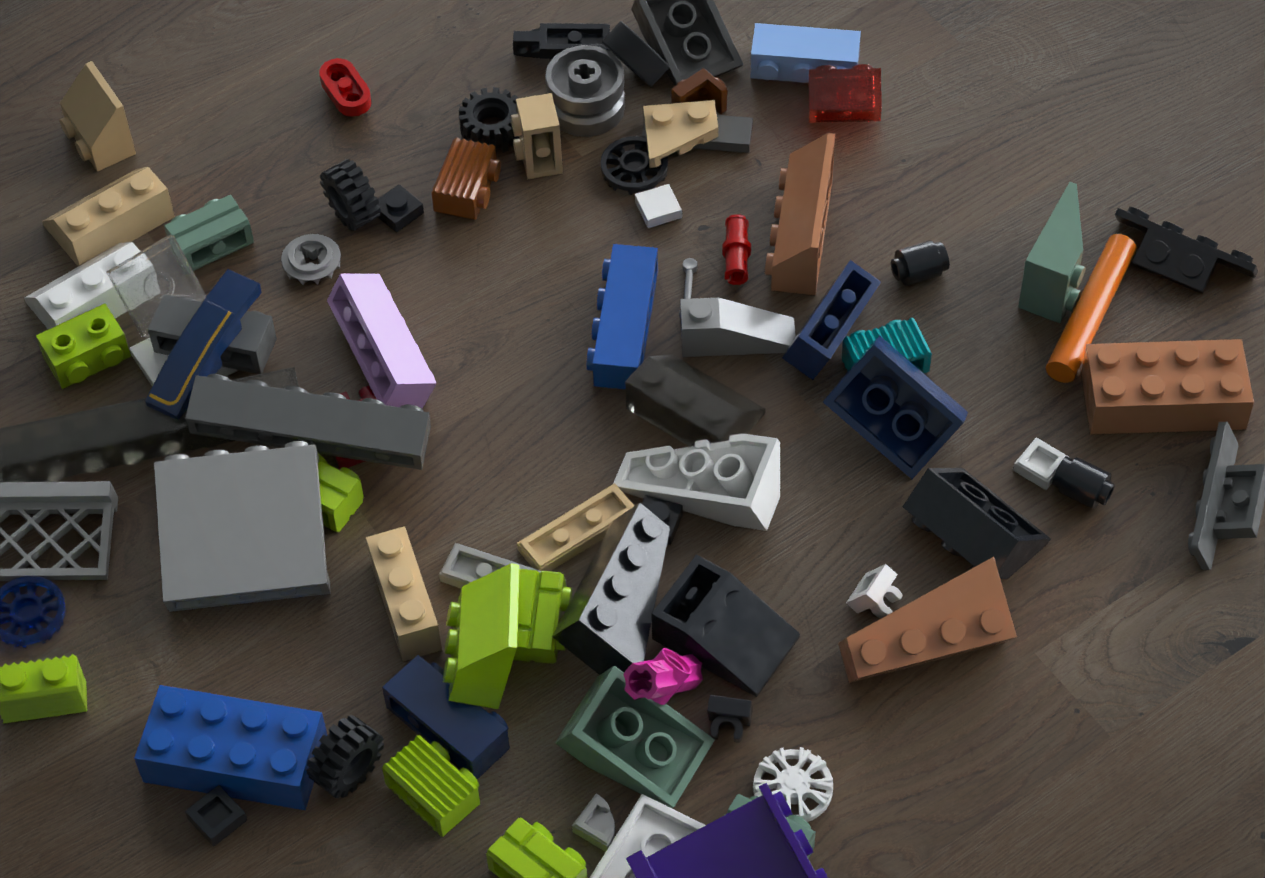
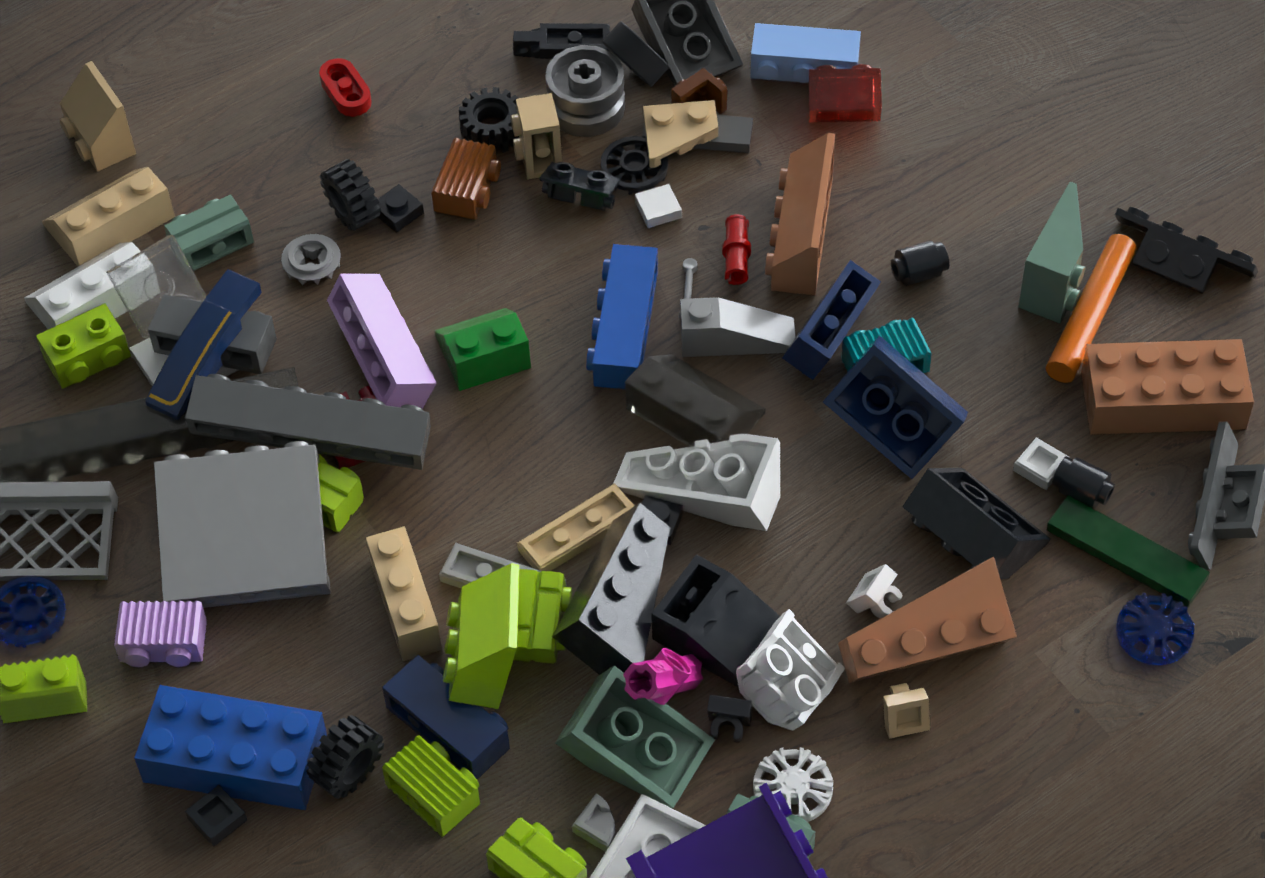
none -> lavender brick [114,600,207,667]
none -> green slope [434,308,531,391]
none -> black hinge [540,162,621,211]
none -> white slope [736,609,845,731]
none -> tan tile [883,683,930,739]
none -> dark green tile [1046,495,1210,608]
none -> clear blue wheel [1116,593,1195,665]

